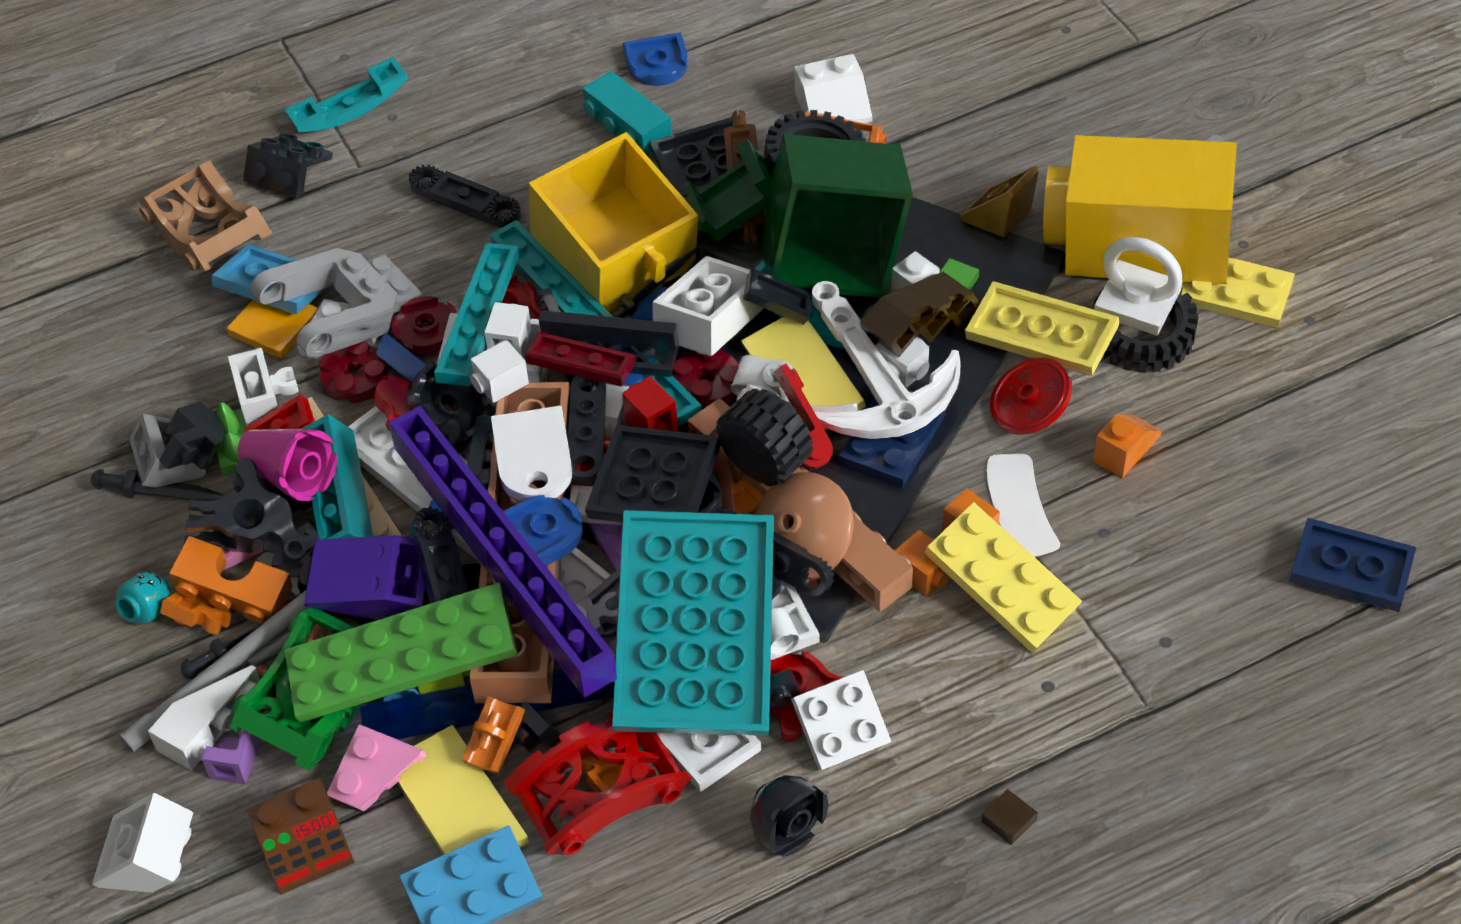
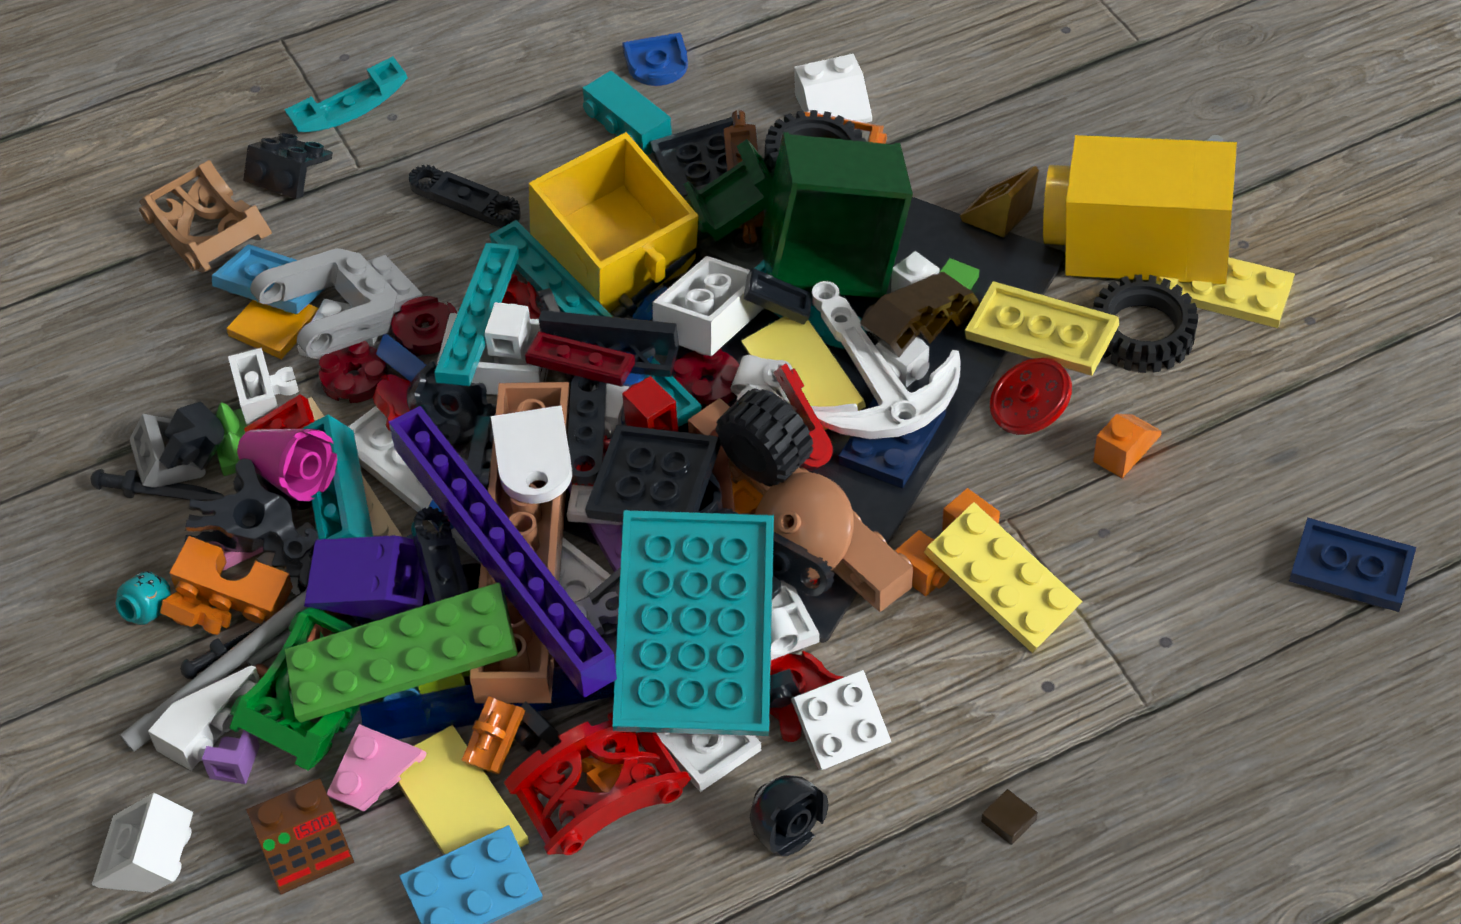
white brick [470,339,529,403] -> none
blue tile [503,495,583,566] -> none
white sticker [987,454,1060,557] -> none
white tile [1094,237,1182,336] -> none

